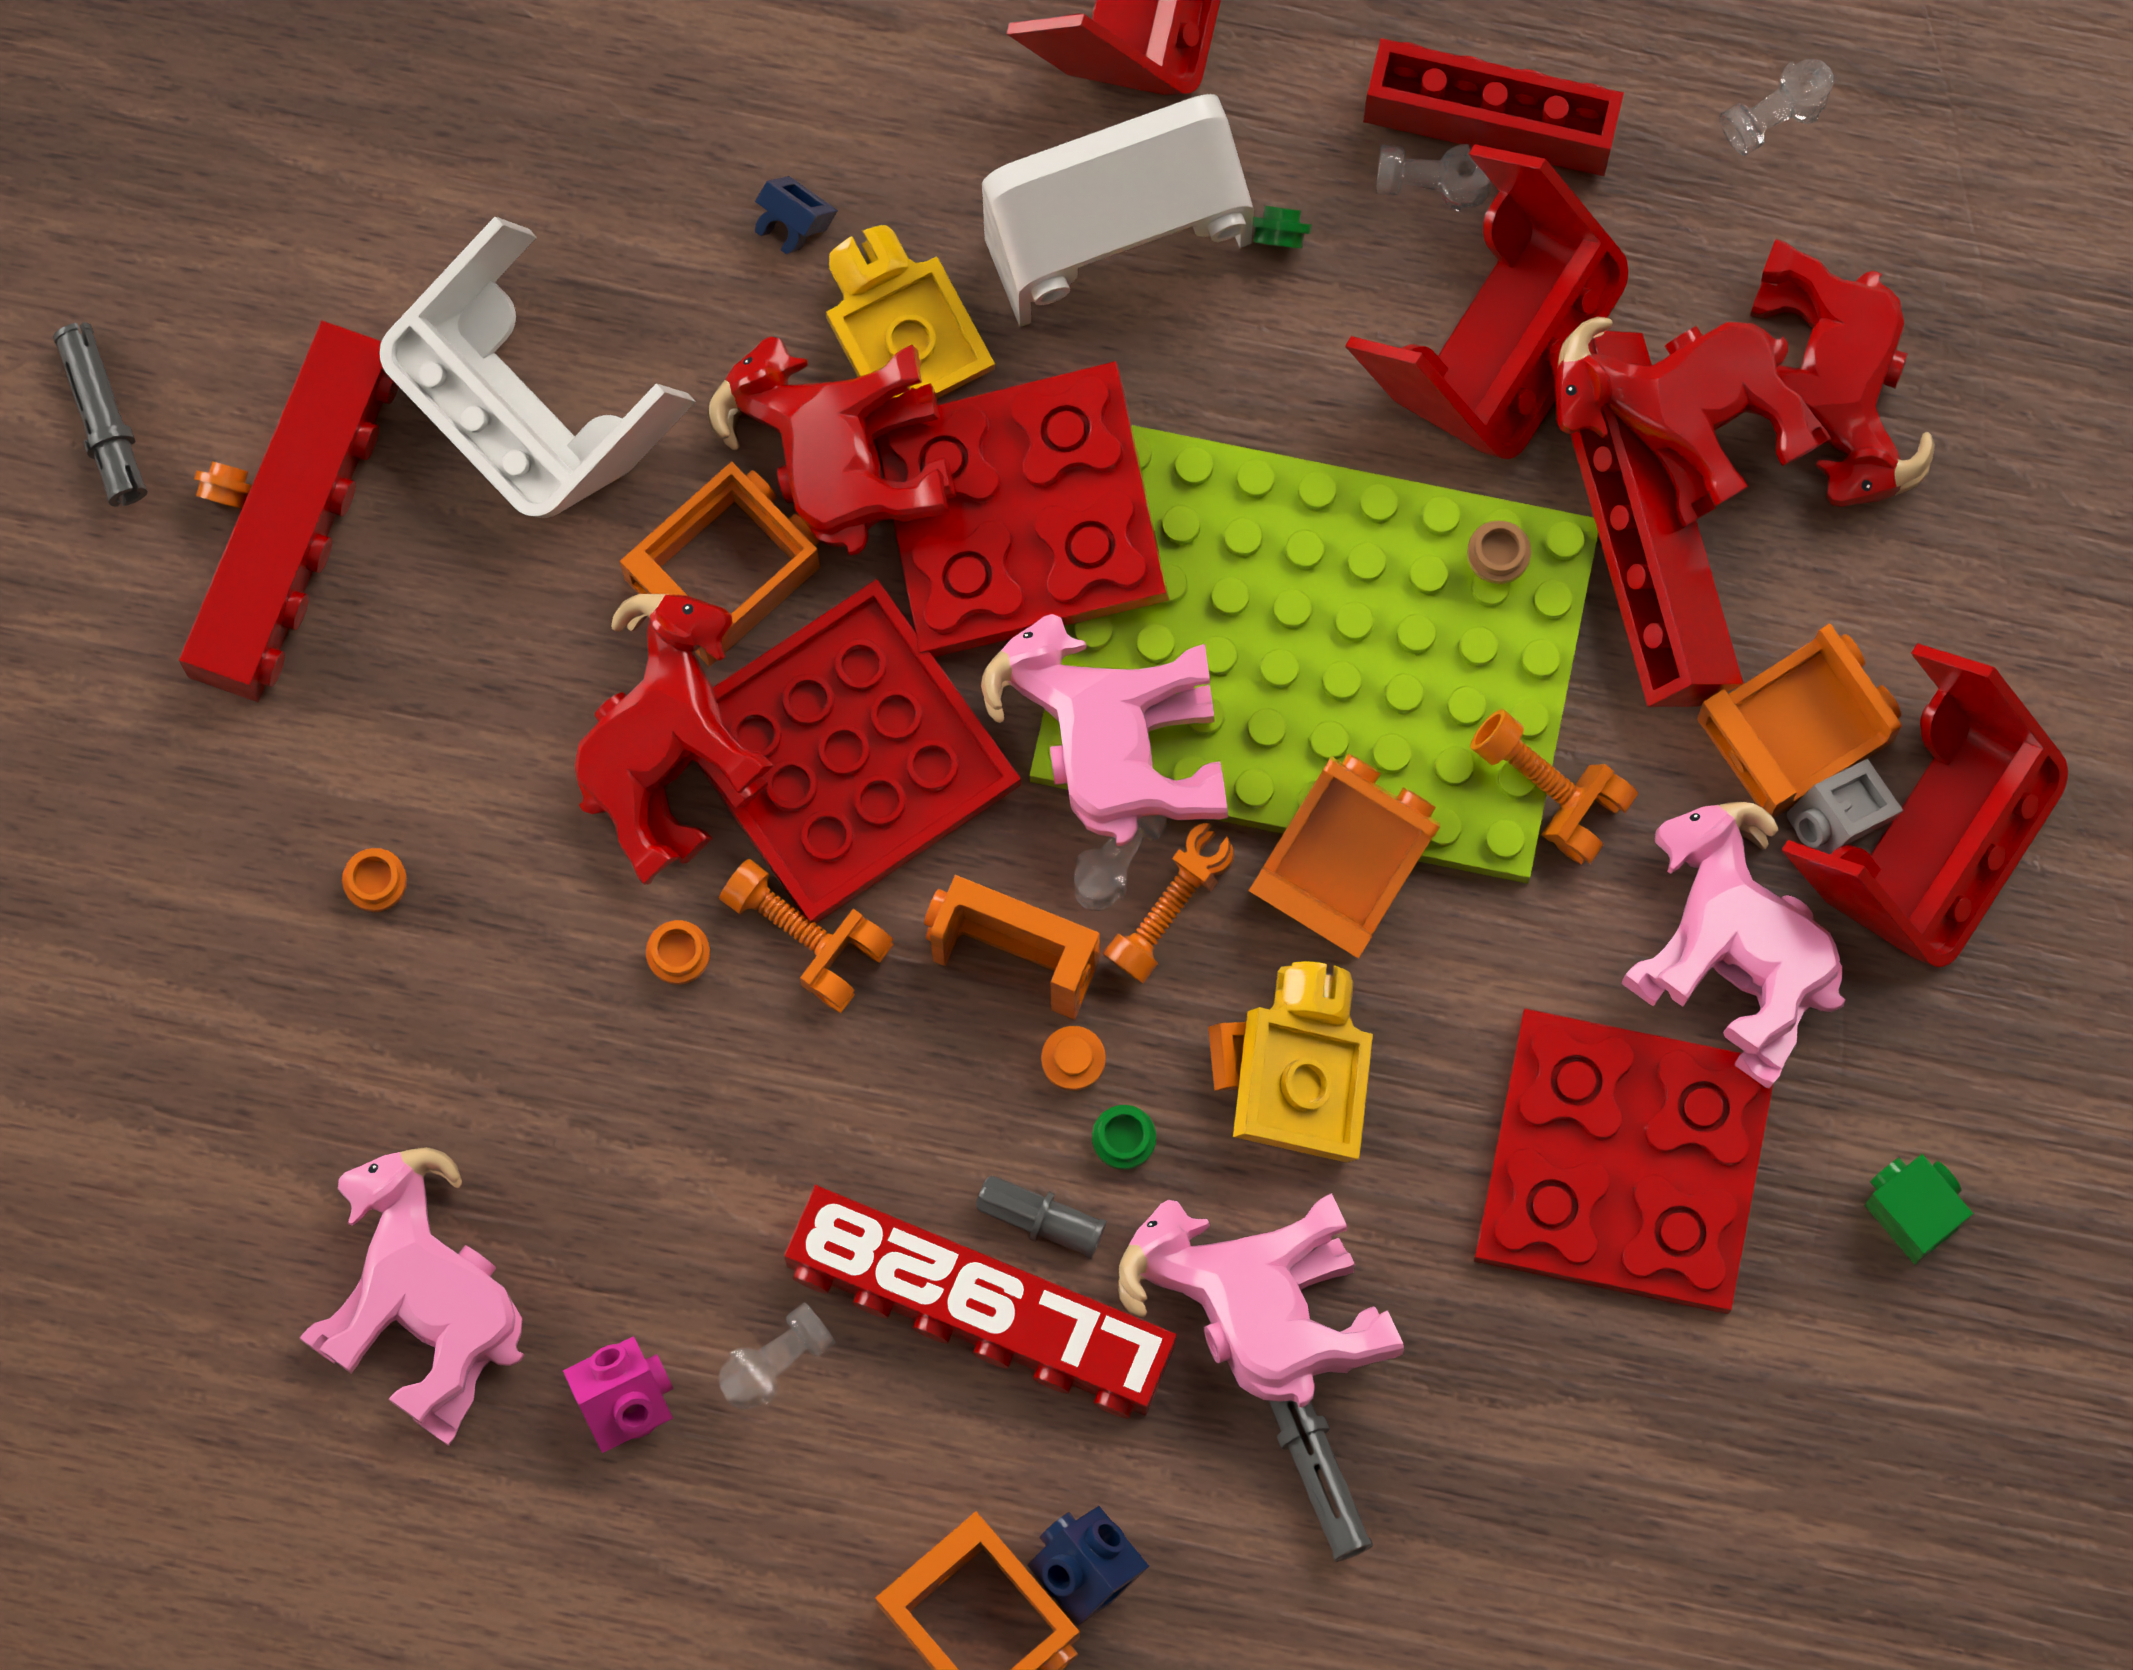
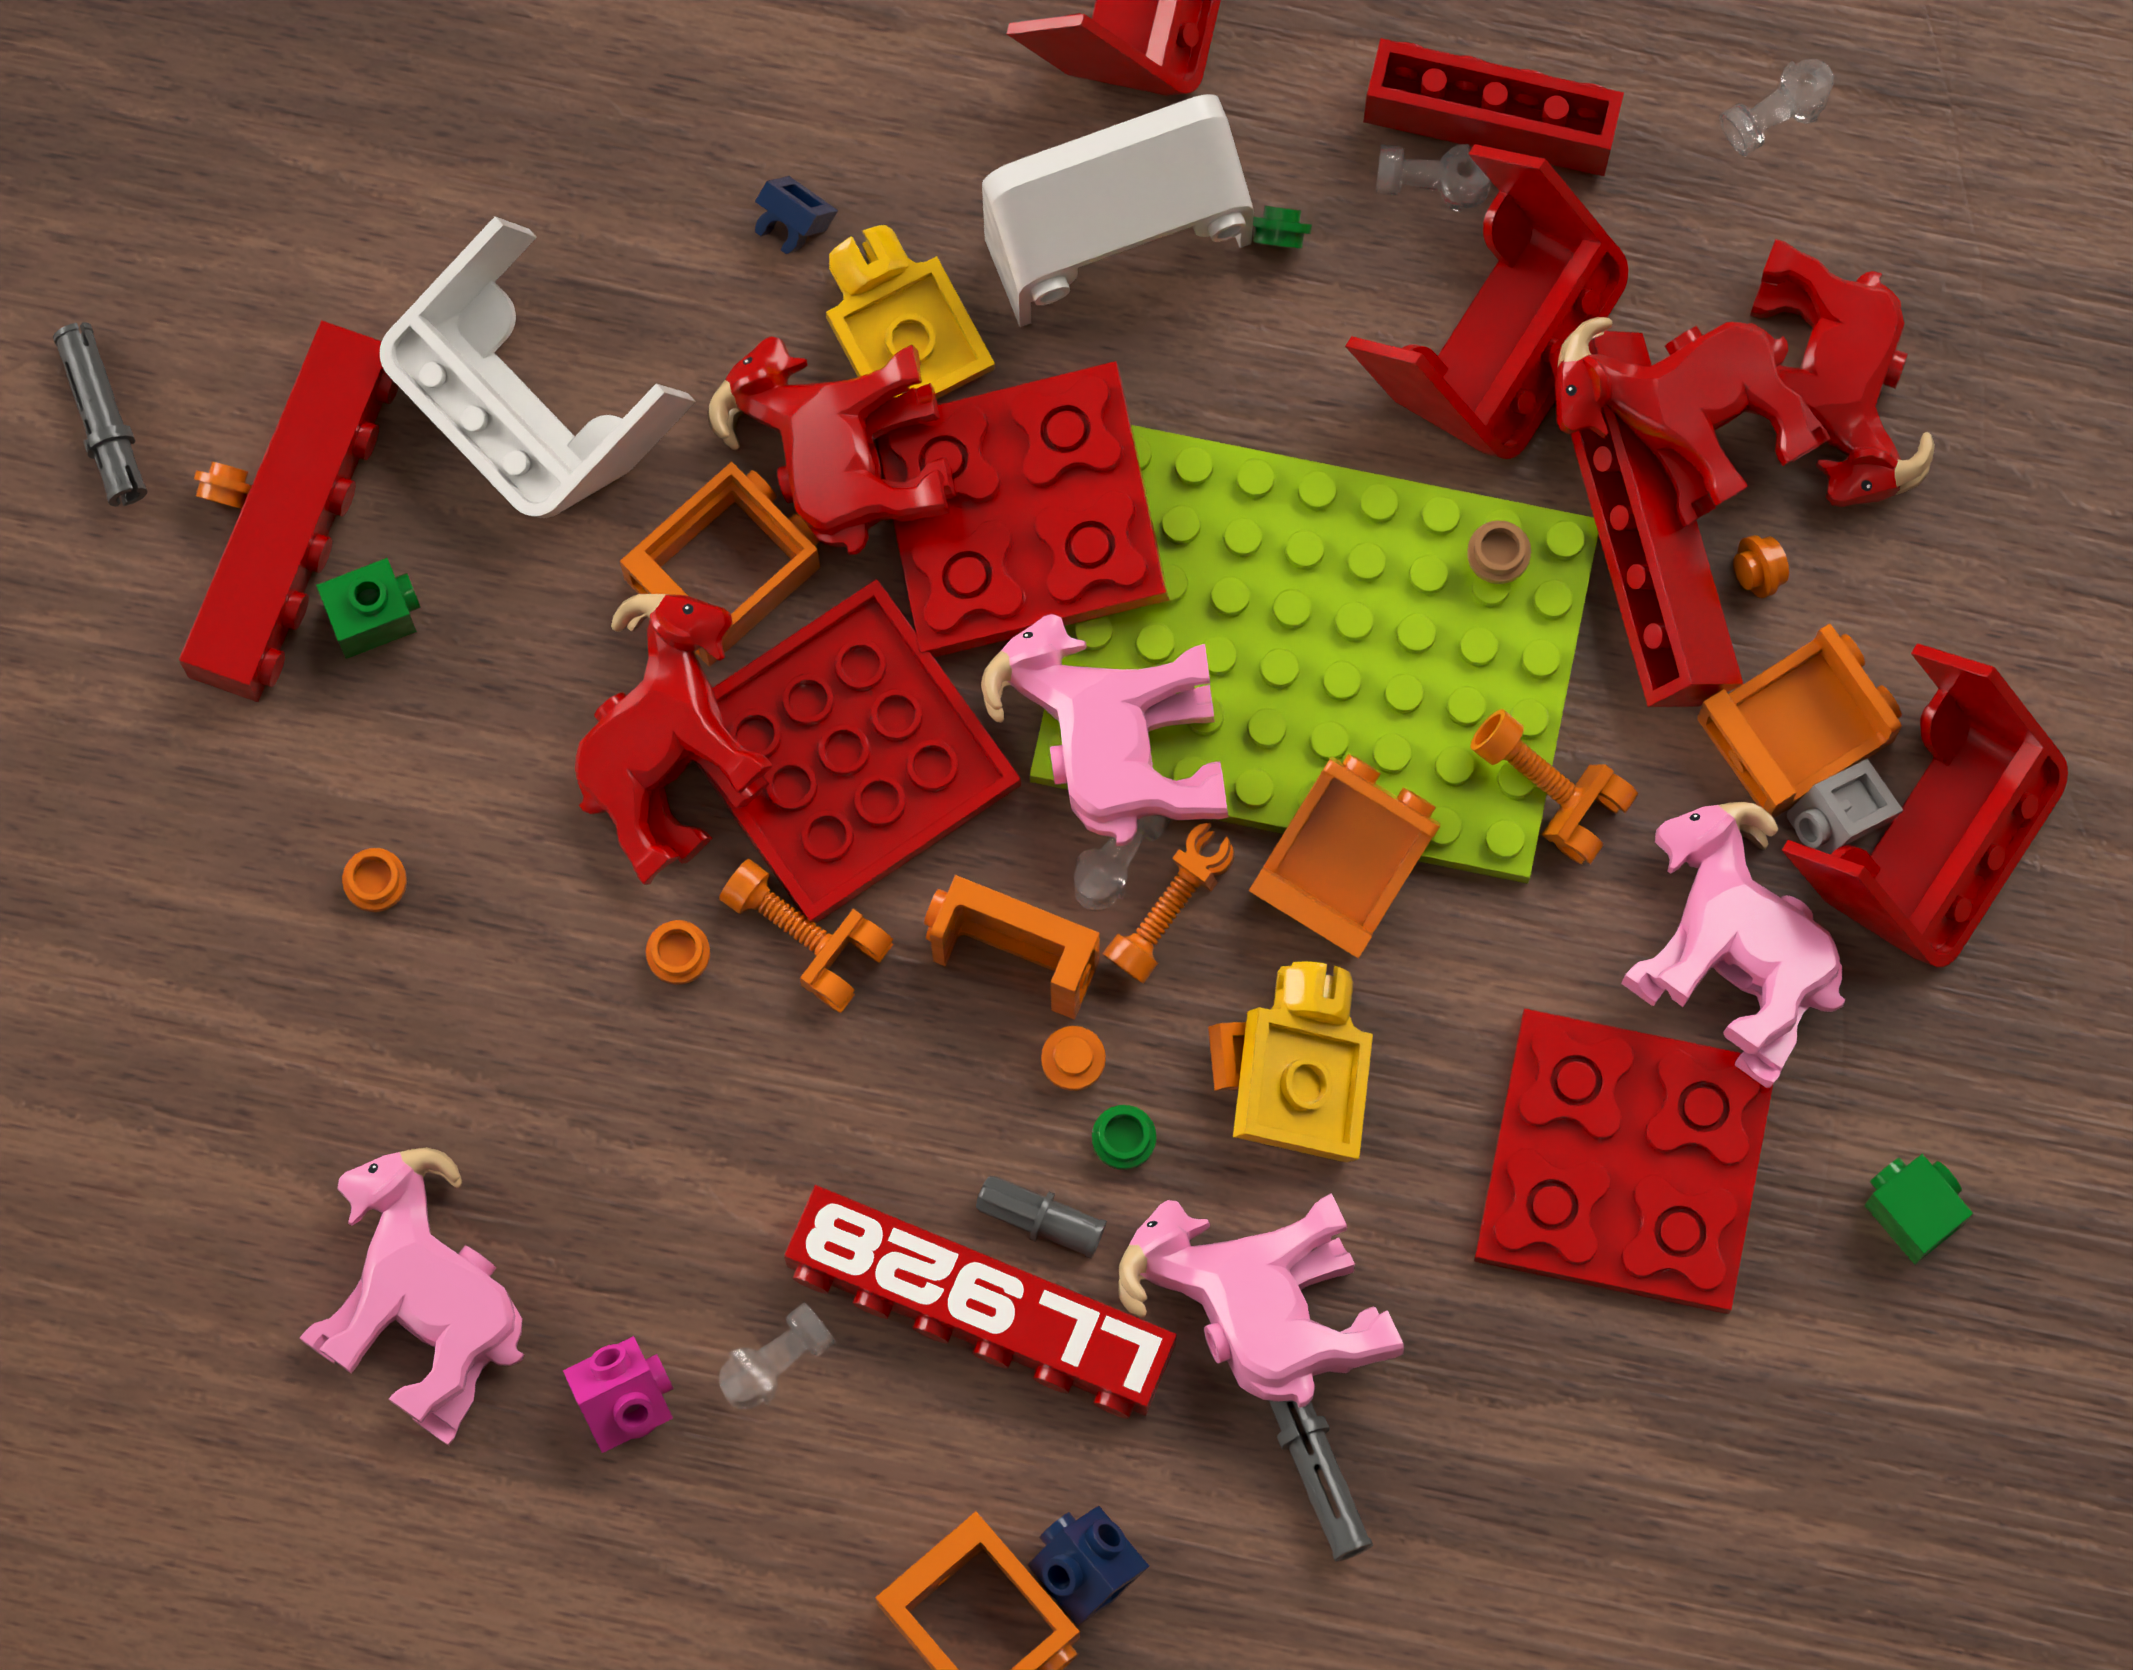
none -> green brick [316,557,421,659]
none -> orange plate [1733,535,1789,598]

